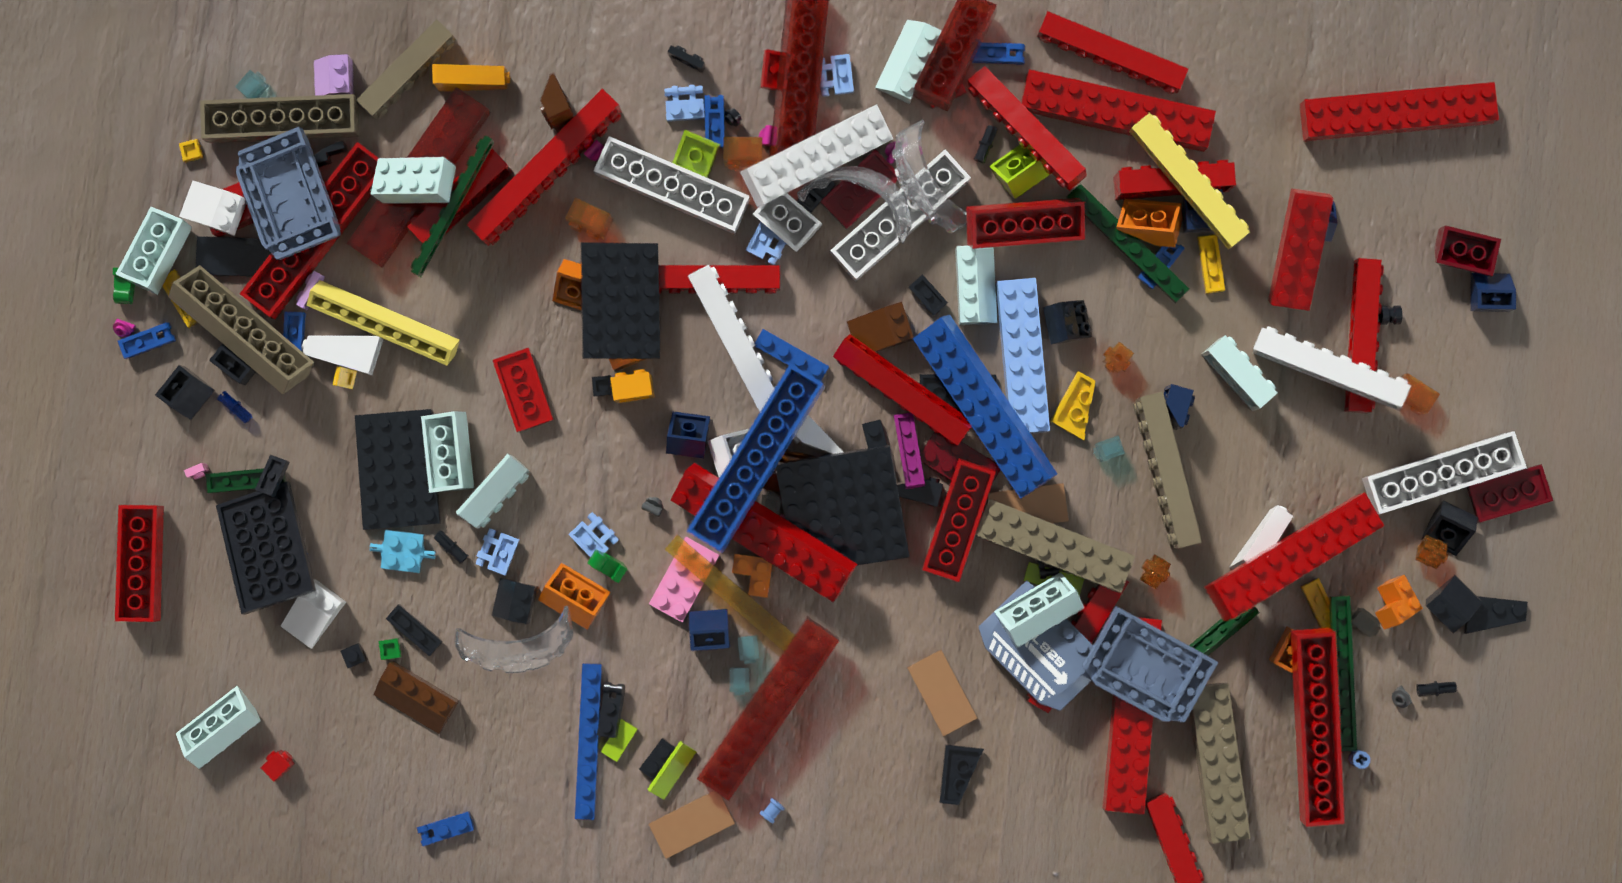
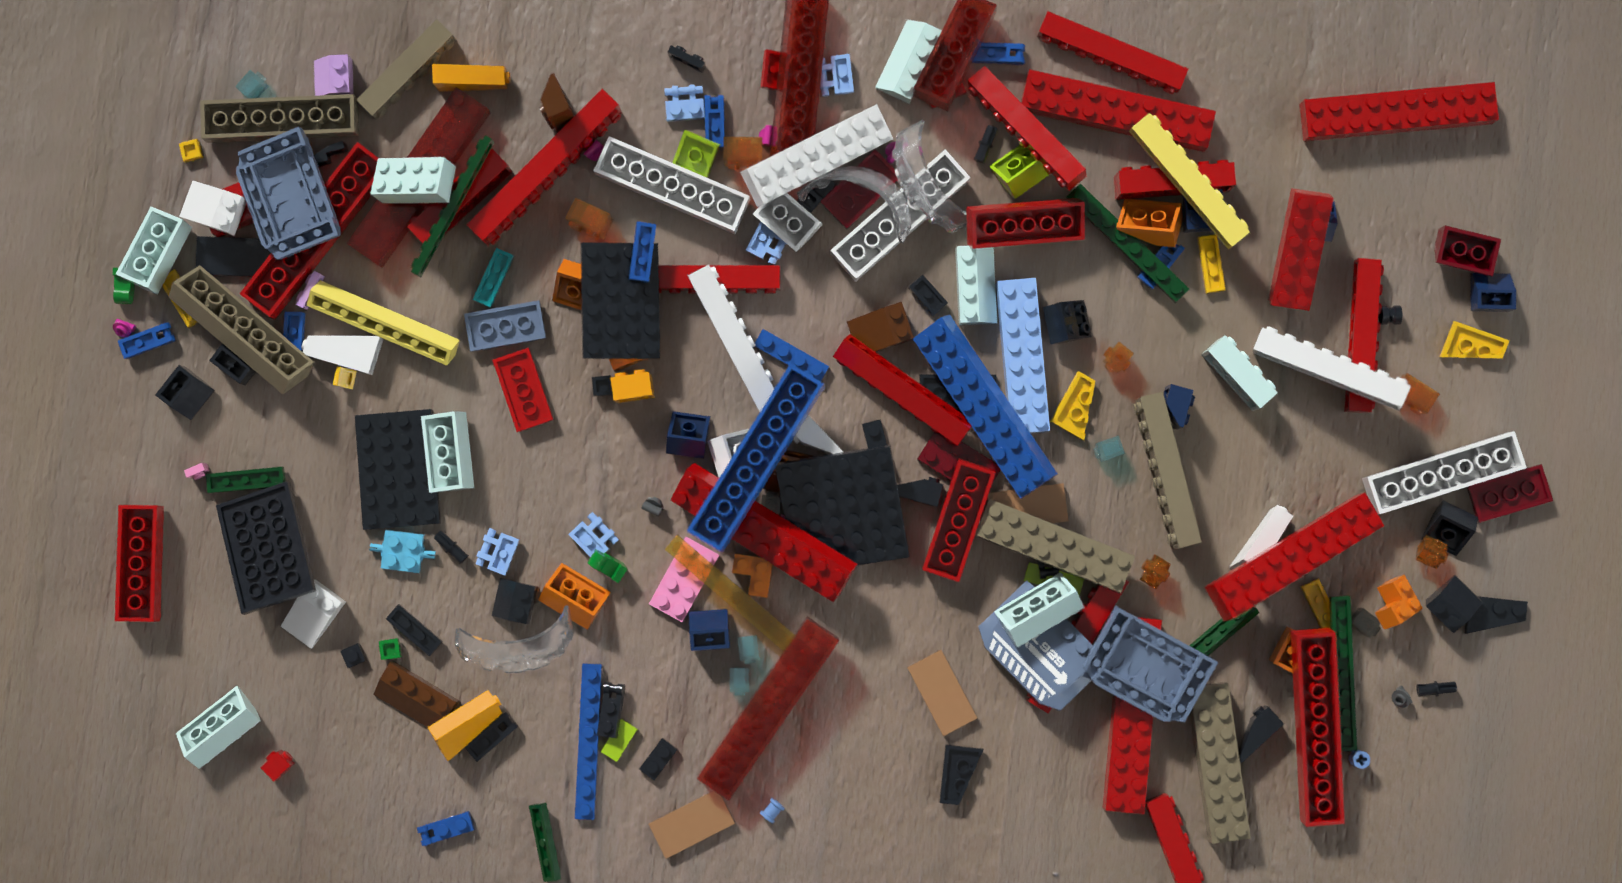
clear blue axle [217,391,253,423] -> none
black plate [255,455,290,497] -> none
light aqua slope [456,454,530,528] -> none
lime tile [648,741,697,800] -> none
black plate [724,108,742,127] -> none
magenta plate [894,413,925,489] -> none
none -> light orange slope [428,690,502,761]
none -> sand blue plate [464,300,547,352]
none -> black plate [464,712,518,762]
none -> teal plate [472,248,514,308]
none -> dark green plate [529,803,561,882]
none -> blue plate [629,221,656,282]
none -> black slope [1238,705,1284,763]
none -> yellow wing [1440,321,1510,359]

